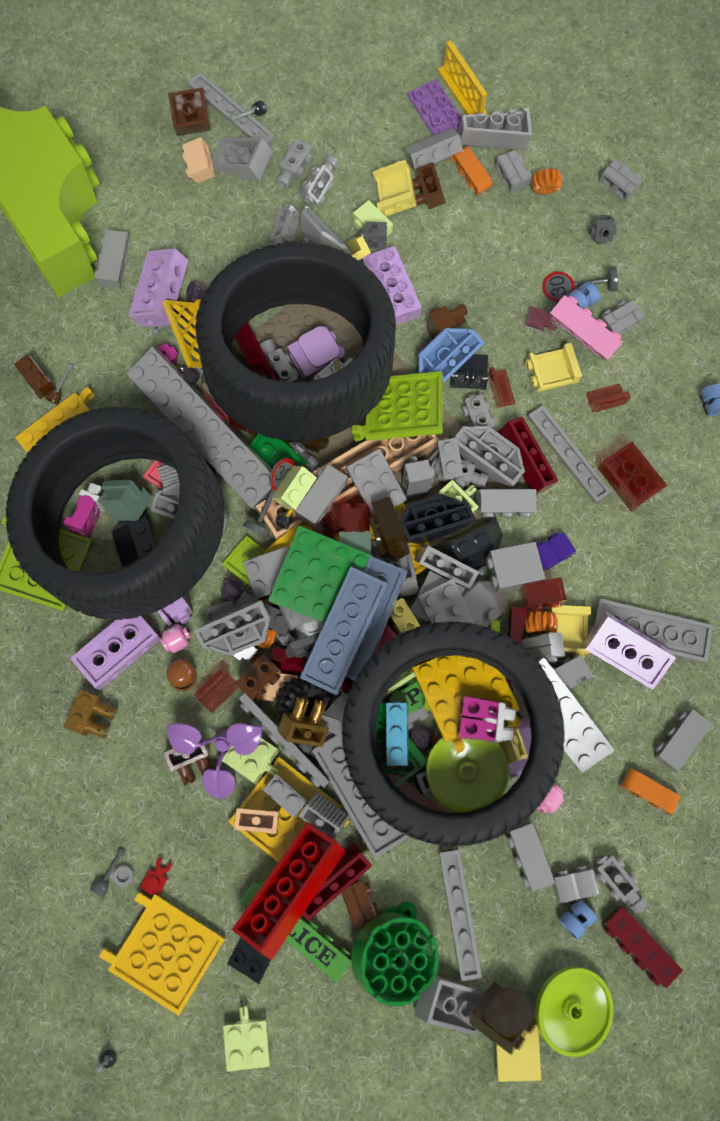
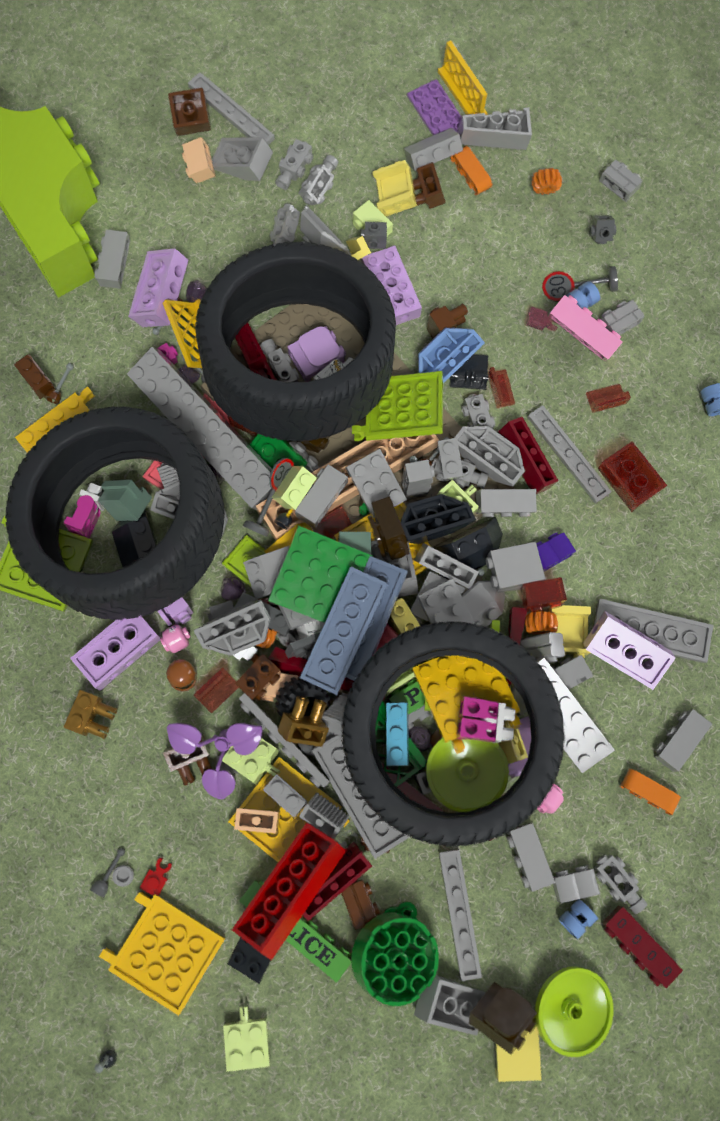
hinge [230,100,267,122] -> none
clear red brick [331,502,370,532] -> none
light grey brick [495,150,532,194] -> none
light yellow panel [525,343,582,392] -> none

